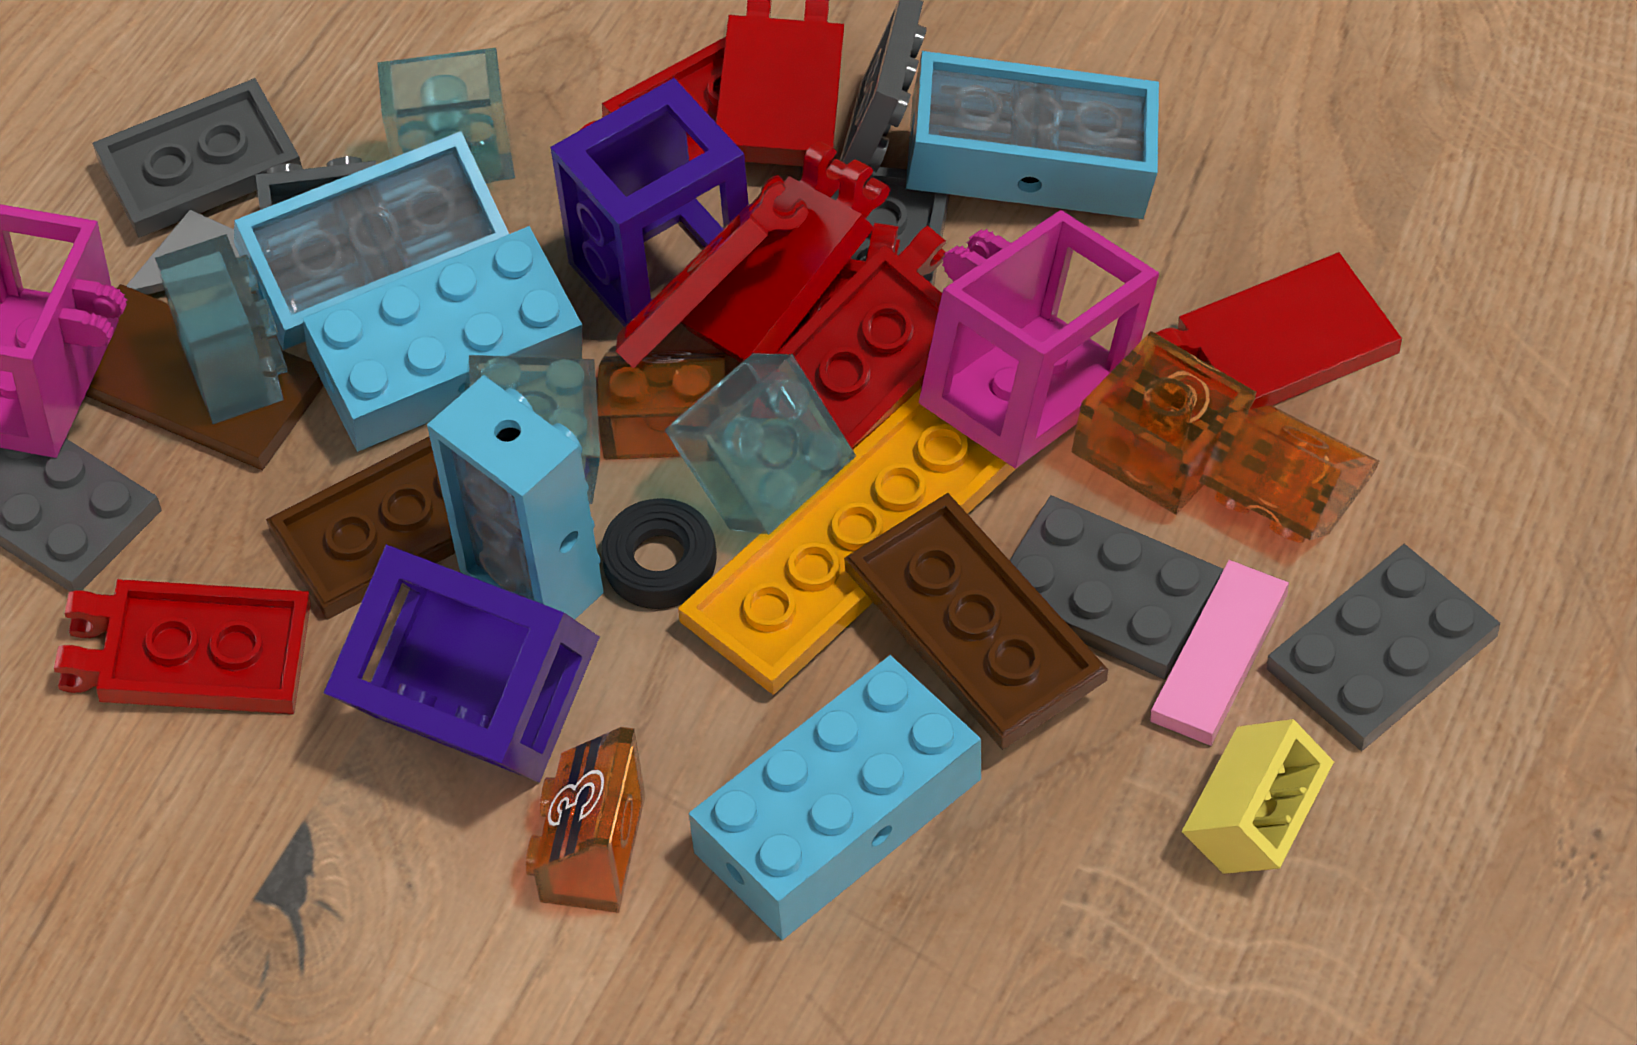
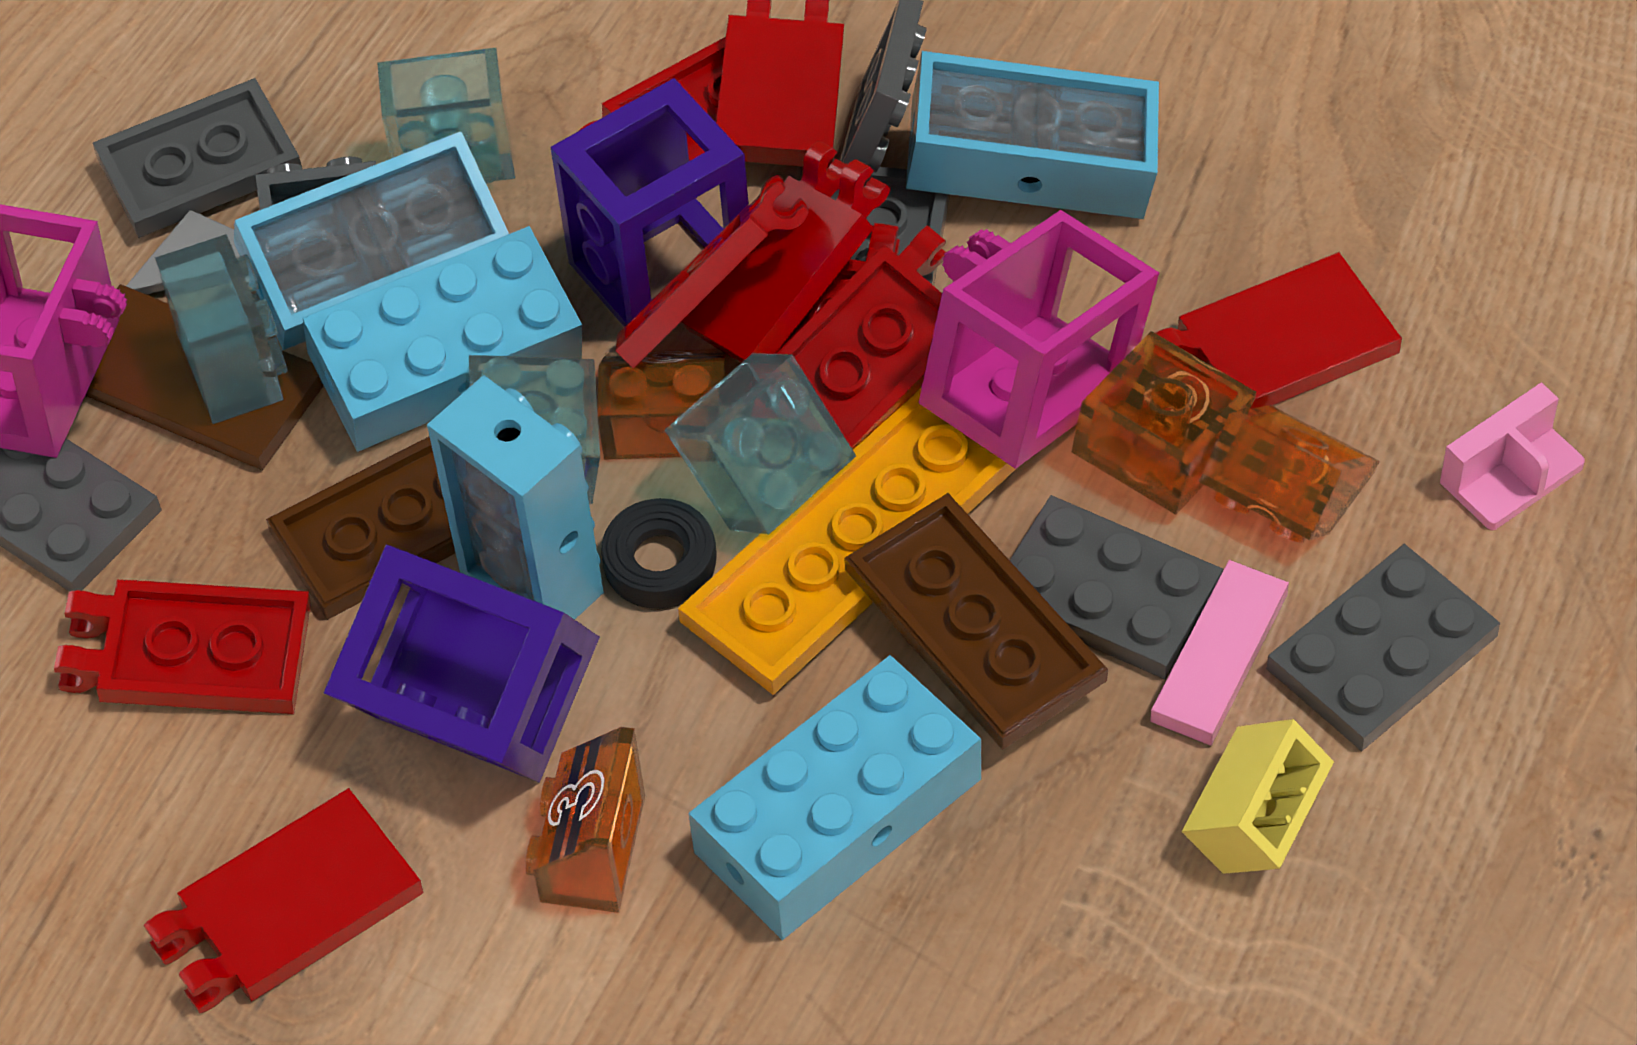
none -> red tile [144,788,424,1014]
none -> bright pink panel [1440,382,1585,530]

